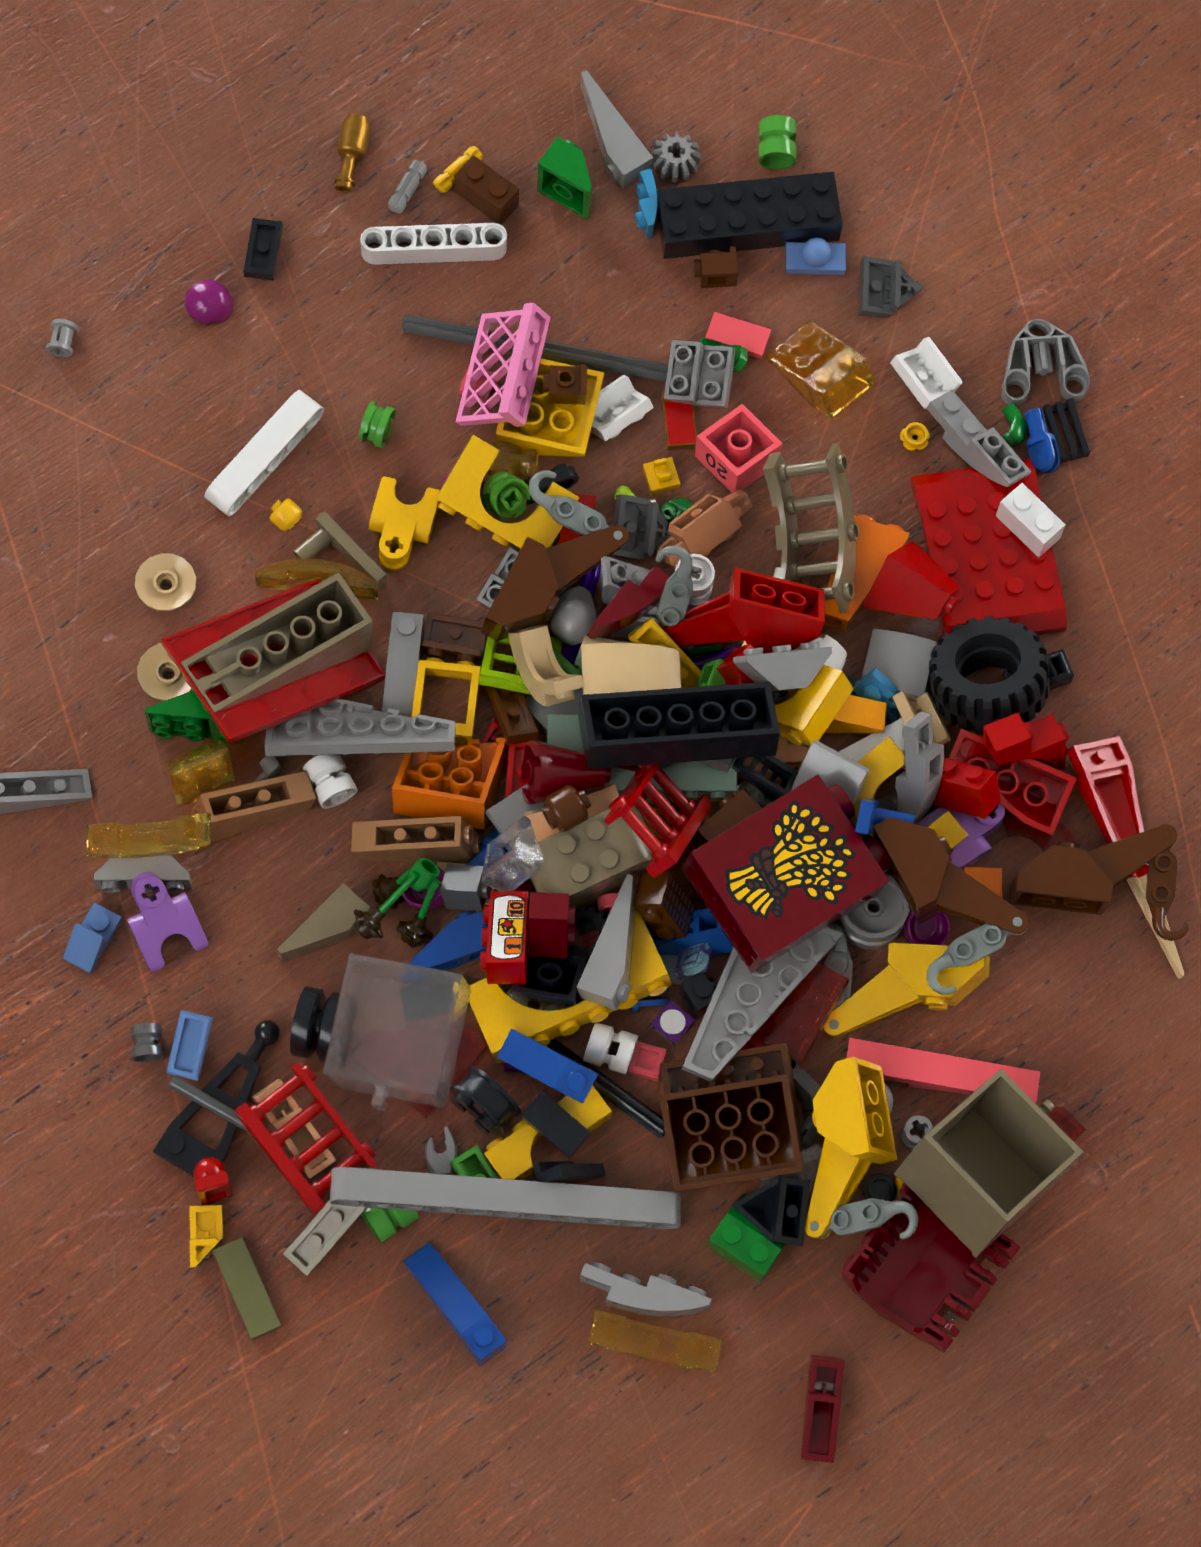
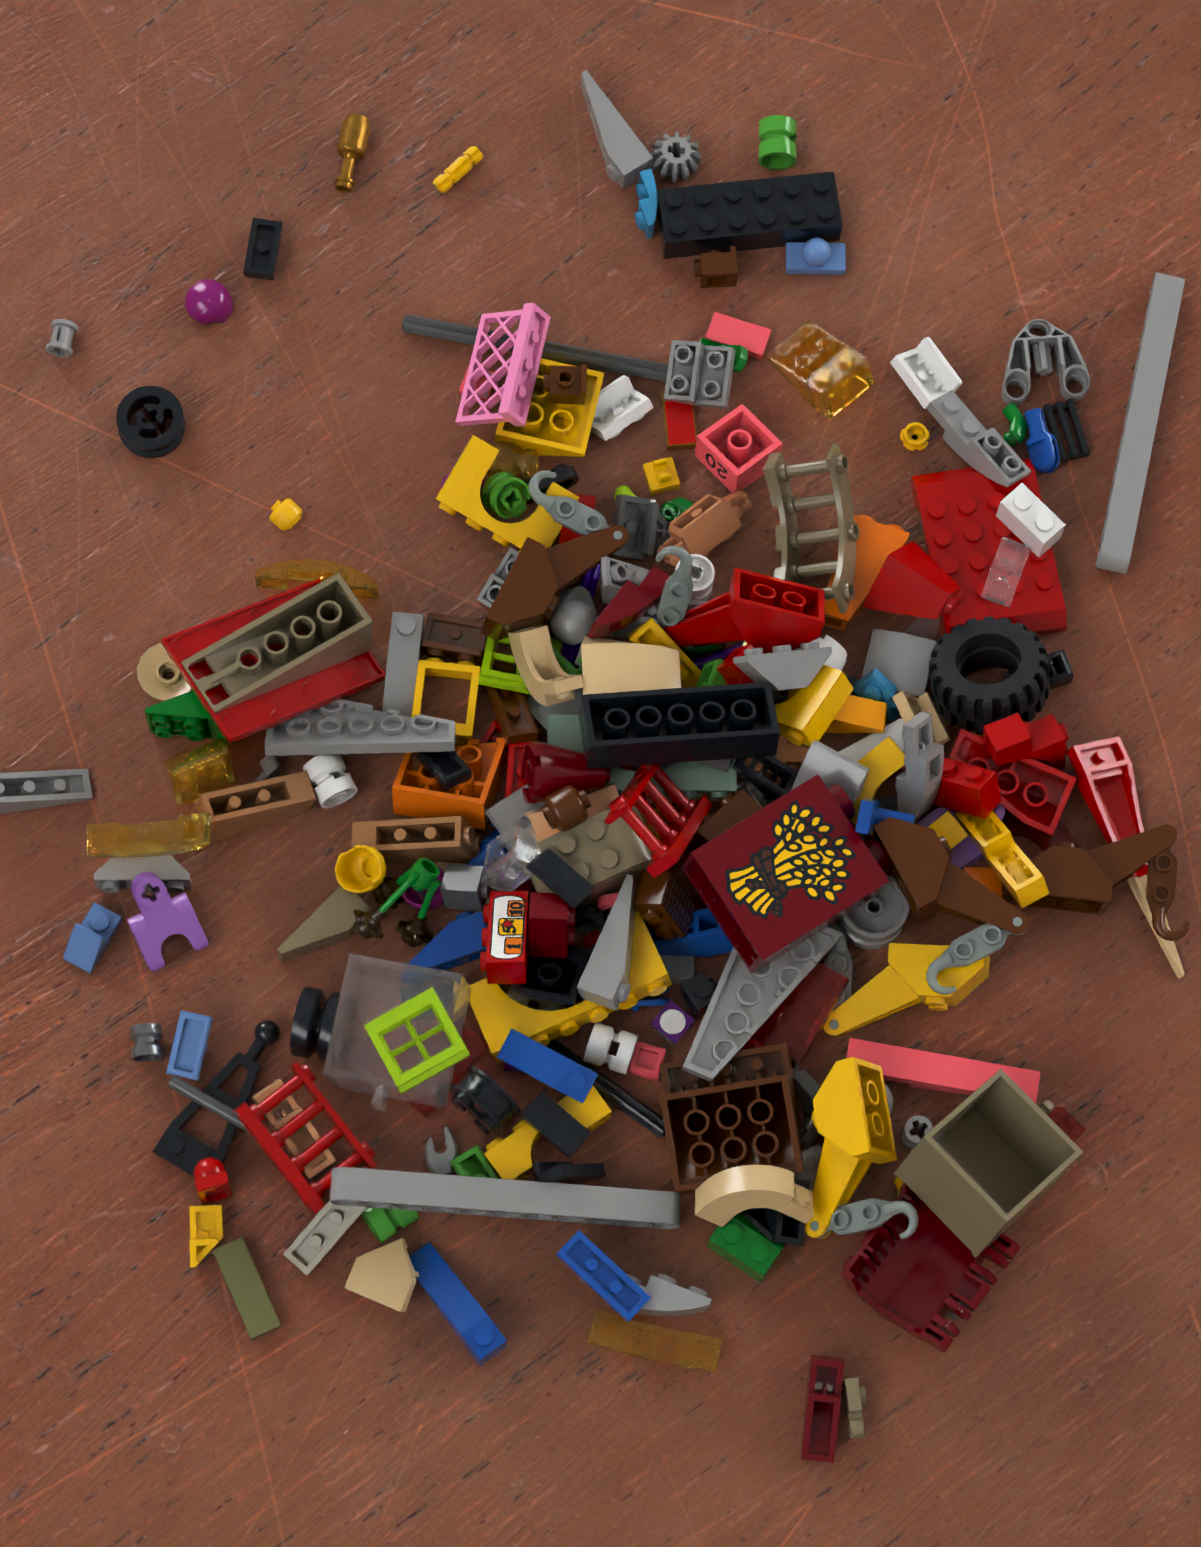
tan dish [135,553,196,611] -> none
white beam [204,390,324,516] -> none
dark tan piece [293,511,387,593] -> none
bright green wheel [358,401,396,448] -> none
white beam [360,223,507,265] -> none
yellow piece [369,476,440,571] -> none
light grey axle [388,160,427,214] -> none
reddish brown brick [454,155,519,225] -> none
green slope [537,136,592,219] -> none
clear light blue tile [674,942,712,980] -> none
dark grey slope [859,256,924,318] -> none
black plate [864,1174,896,1202] -> none
magenta hair [902,910,950,945] -> none
none -> black wheel [116,386,185,458]
none -> yellow hair [335,845,387,893]
none -> tan slope [344,1238,420,1312]
none -> lime piece [364,987,471,1094]
none -> black tile [412,751,472,791]
none -> black tile [526,847,595,909]
none -> blue piece [556,1230,651,1323]
none -> tan arch [695,1165,814,1227]
none -> dark tan plate [842,1377,867,1439]
none -> yellow slope [955,811,1049,909]
none -> clear slope [980,537,1031,607]
none -> light grey beam [1096,272,1185,574]

